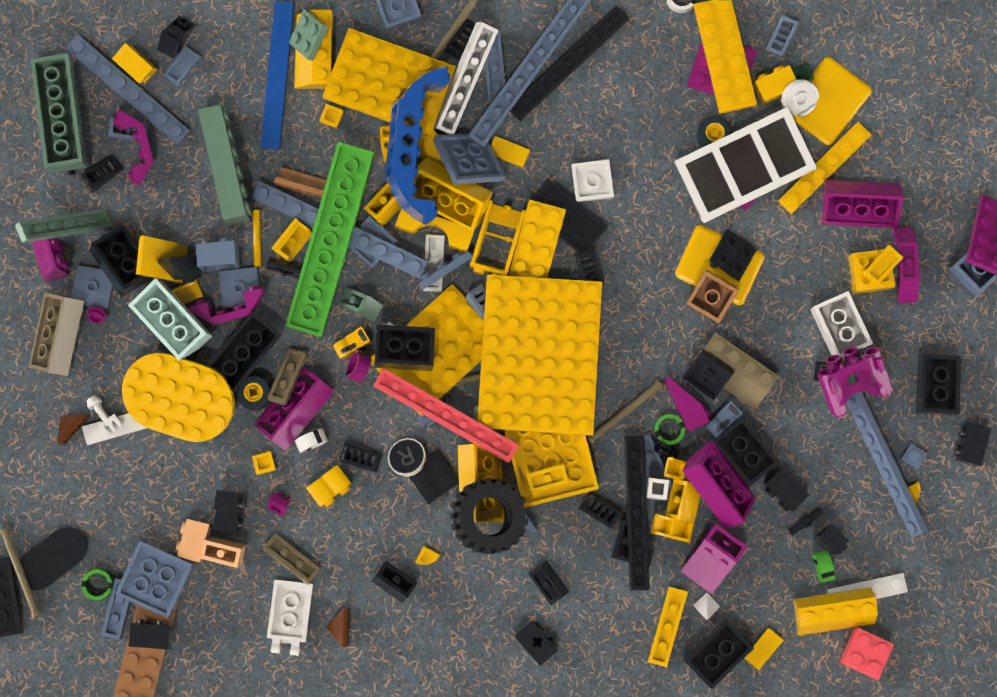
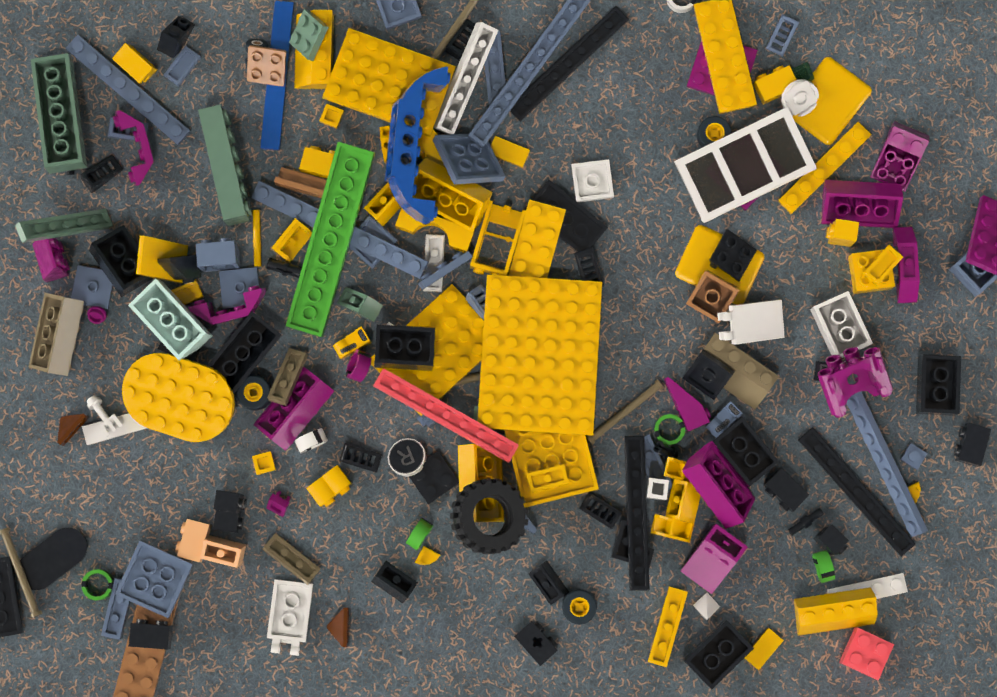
none -> plate [245,39,286,86]
none -> yellow brick [299,146,335,179]
none -> bright green piece [406,518,433,550]
none -> black wheel [562,589,597,625]
none -> white tile [718,299,785,344]
none -> black tile [798,427,916,557]
none -> yellow brick [825,219,859,247]
none -> magenta slope [870,121,929,192]

